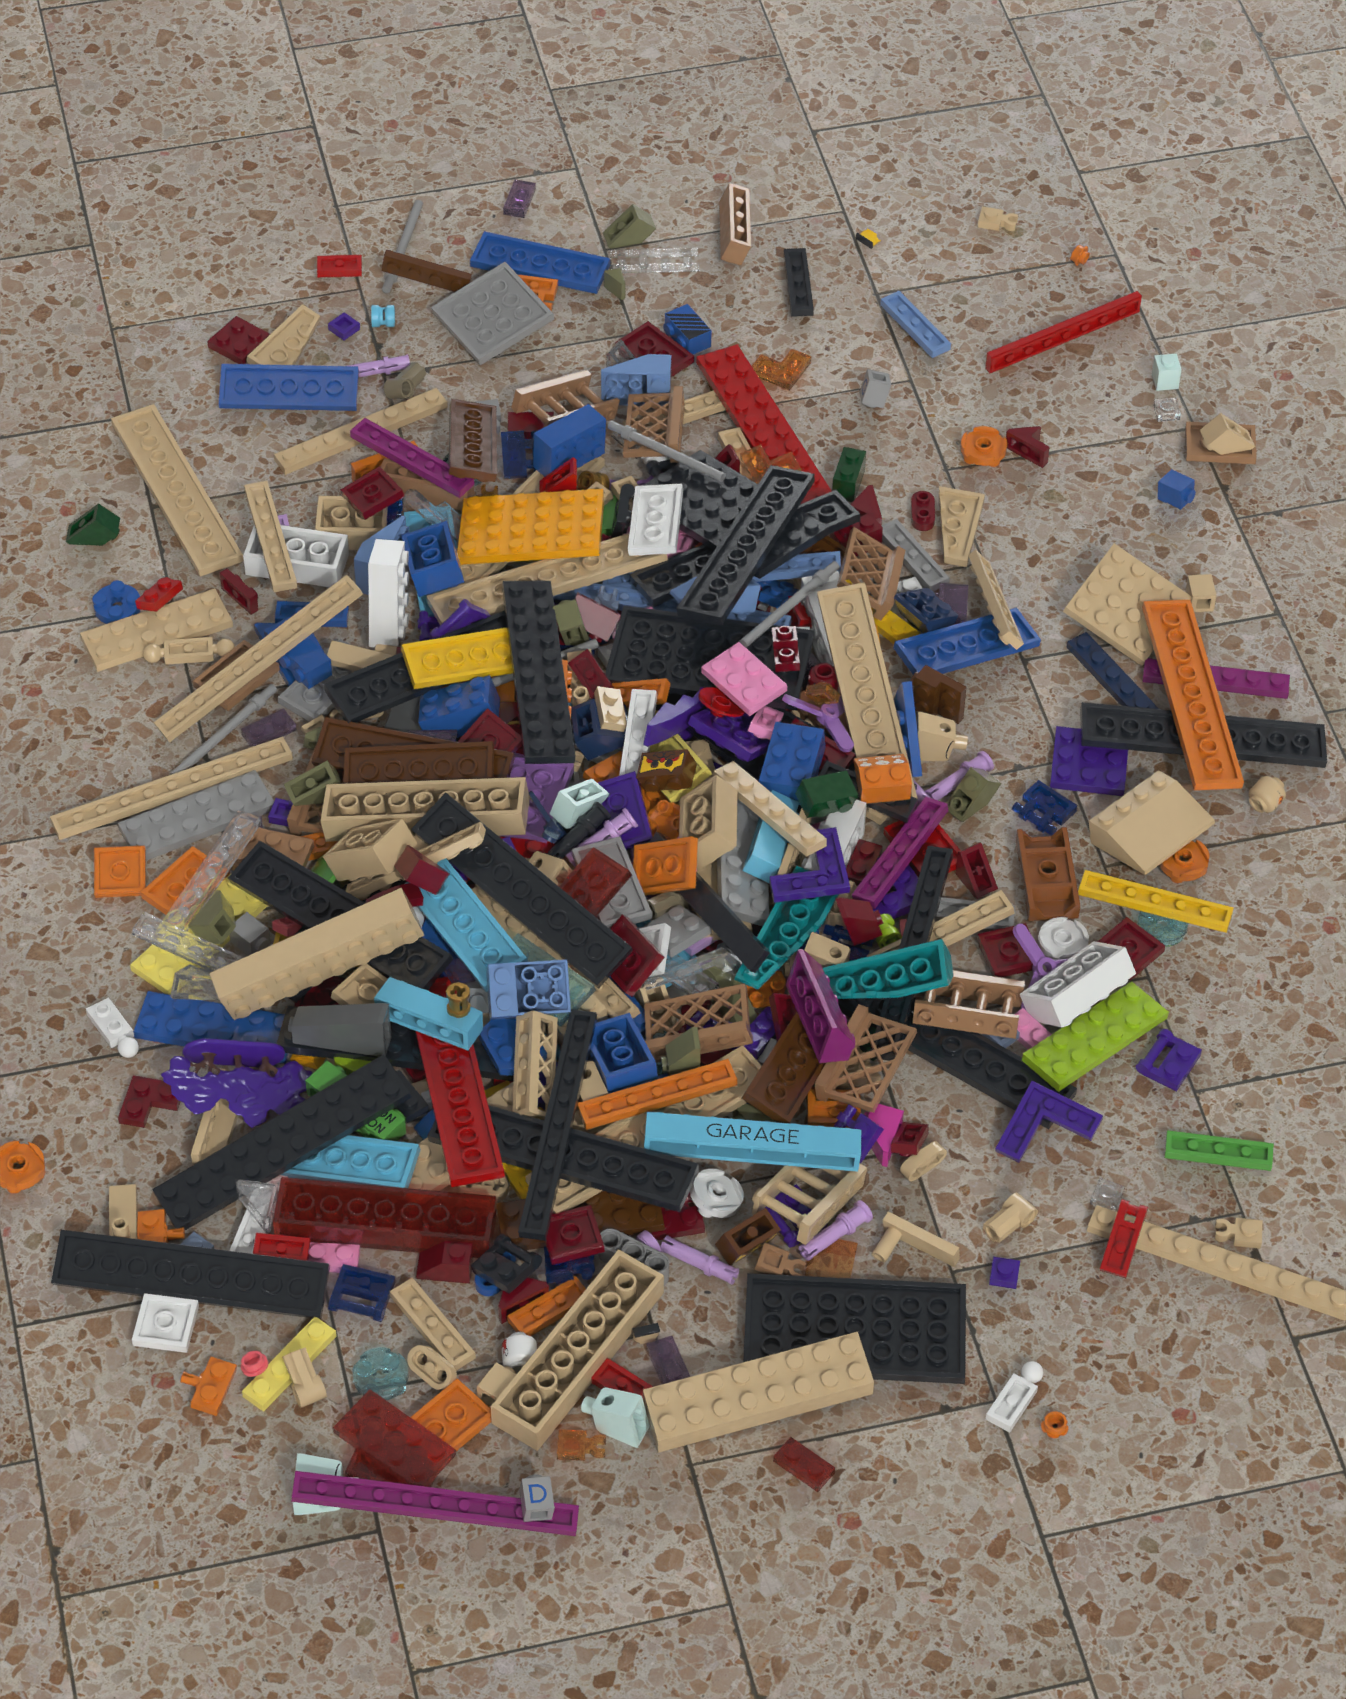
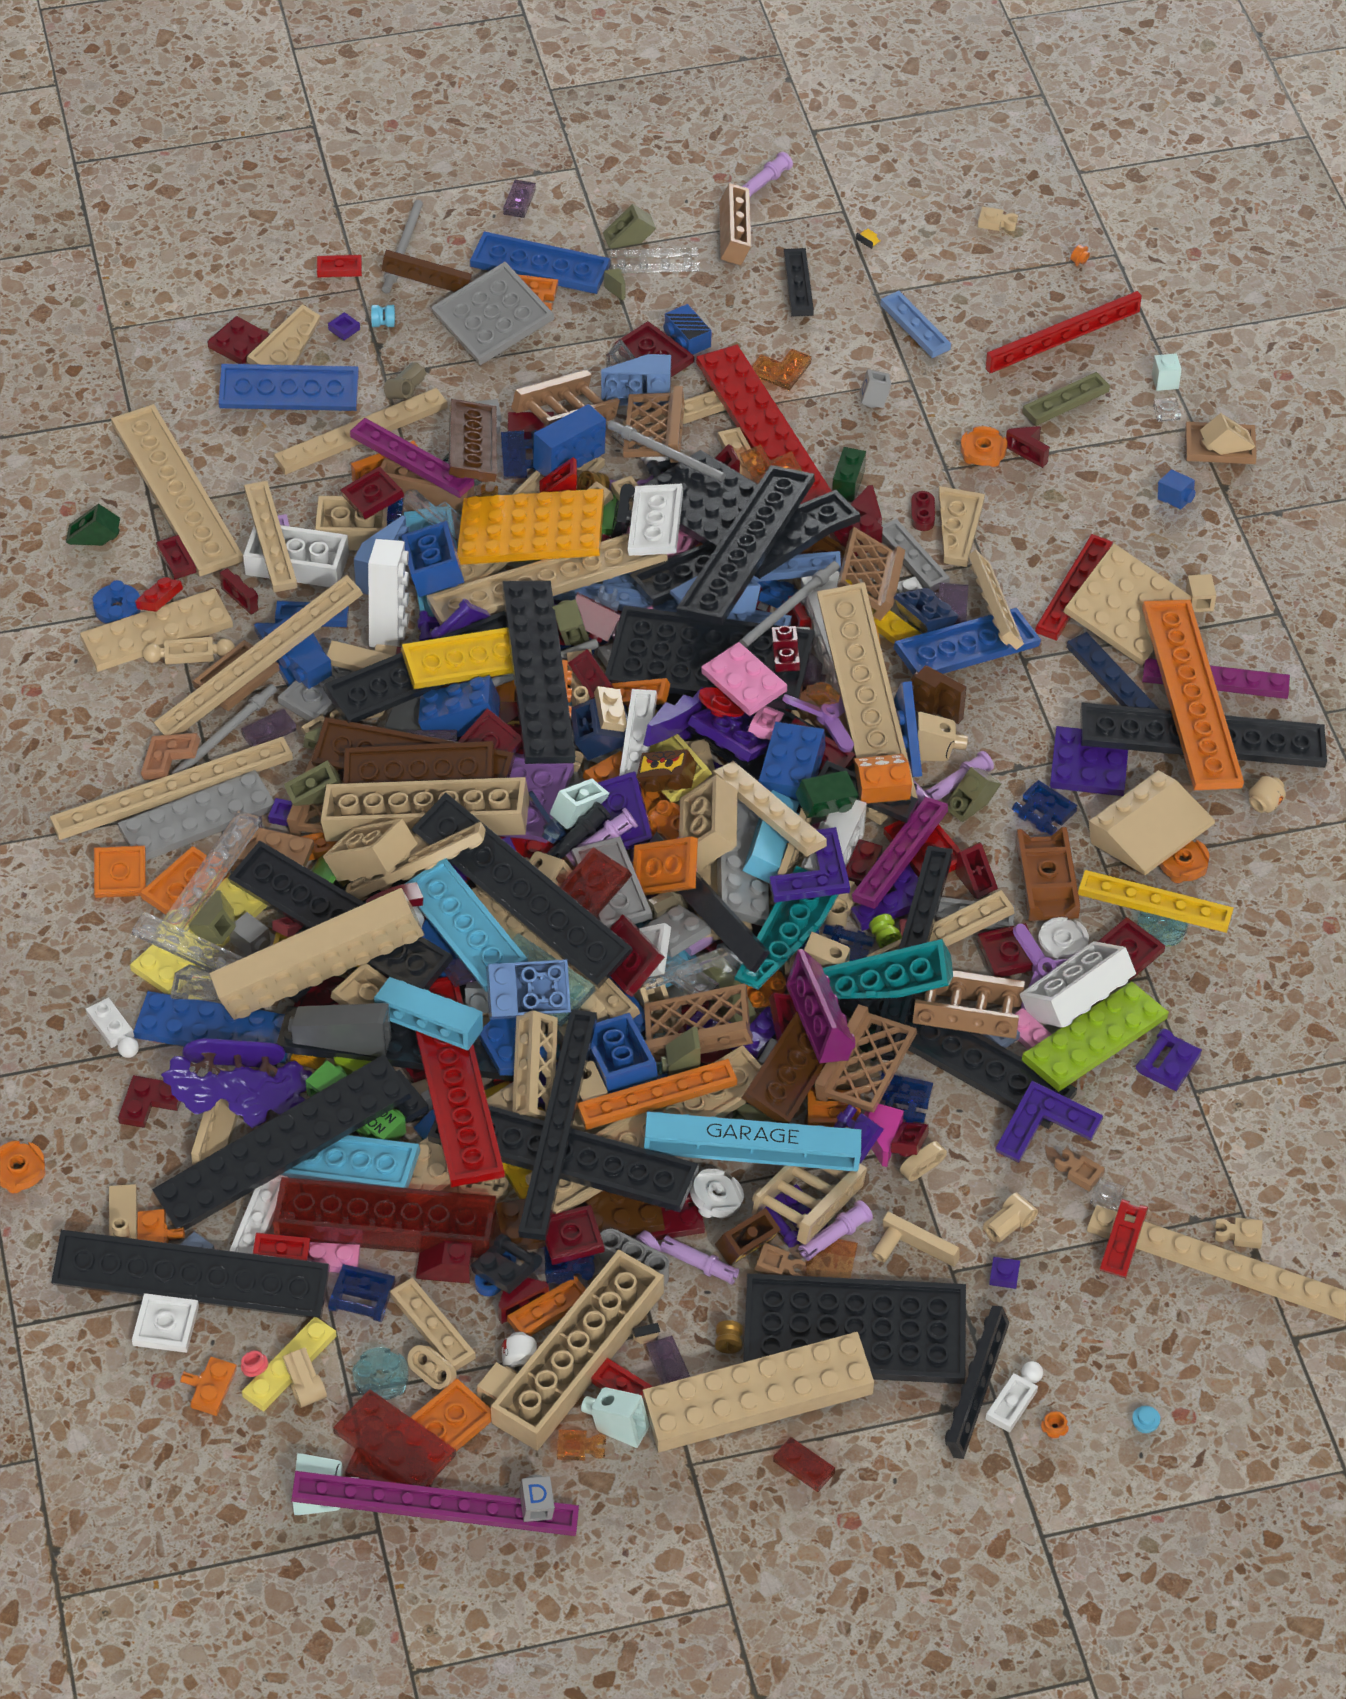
clear slope [236,1179,280,1234] -> none
lavender pin [349,354,410,377] -> none
dark red slope [394,845,450,895] -> none
pearl gold bush [446,983,471,1018] -> none
dark red head [808,663,838,700] -> none
dark red slope [835,897,884,946] -> none
bright green plate [1164,1130,1274,1171] -> none
none -> nougat plate [141,733,201,780]
none -> dark red plate [156,535,196,580]
none -> pearl gold wheel [715,1320,743,1354]
none -> lavender pin [742,152,793,197]
none -> clear blue plate [877,1072,933,1124]
none -> black plate [945,1305,1010,1459]
none -> olive plate [1022,372,1110,426]
none -> red tile [1035,534,1113,641]
none -> medium nougat plate [1054,1149,1105,1192]
none -> medium azure plate [1132,1406,1161,1433]

